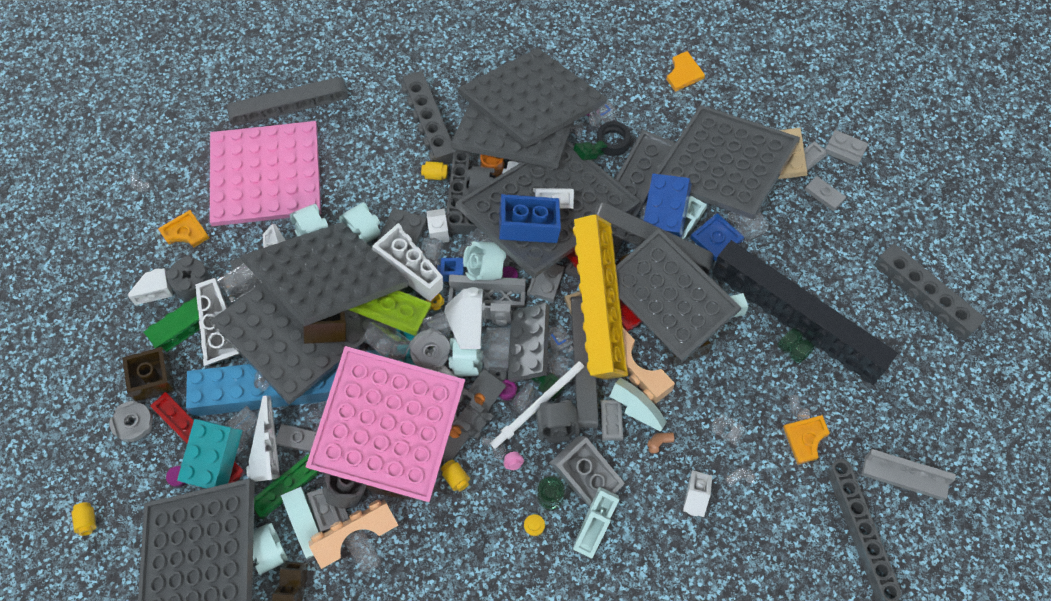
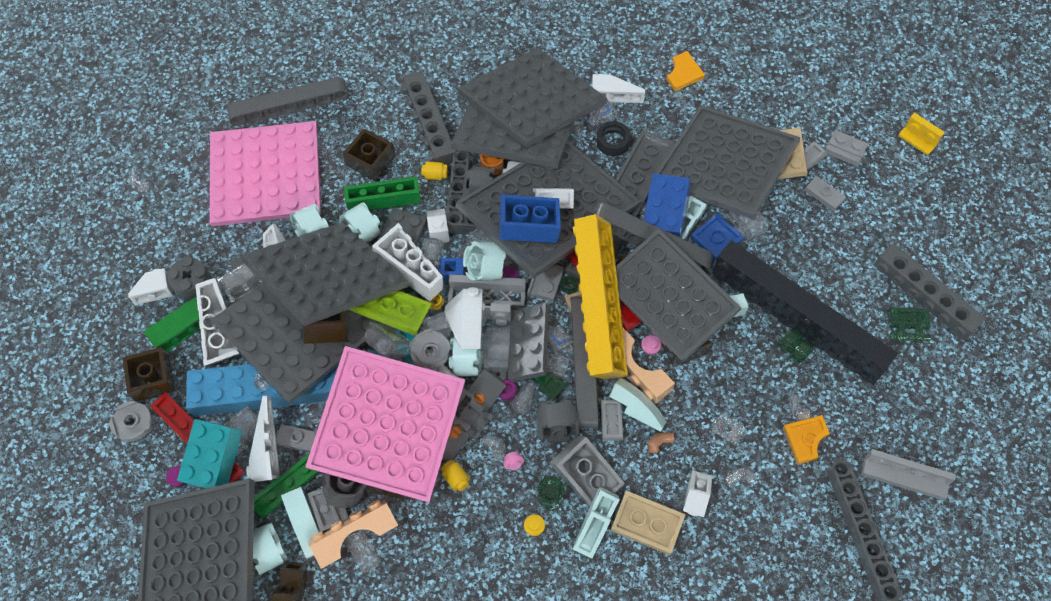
yellow brick [71,502,96,536] -> none
light orange tile [158,210,209,248] -> none
white bar [490,361,584,449] -> none
dark green plate [573,141,607,160] -> none
none -> dark brown brick [343,128,396,181]
none -> green brick [344,176,421,211]
none -> clear green plate [560,275,579,294]
none -> white slope [592,74,645,103]
none -> tan plate [611,491,686,555]
none -> bright pink plate [641,335,661,355]
none -> clear green plate [887,307,931,343]
none -> yellow bracket [898,112,945,155]

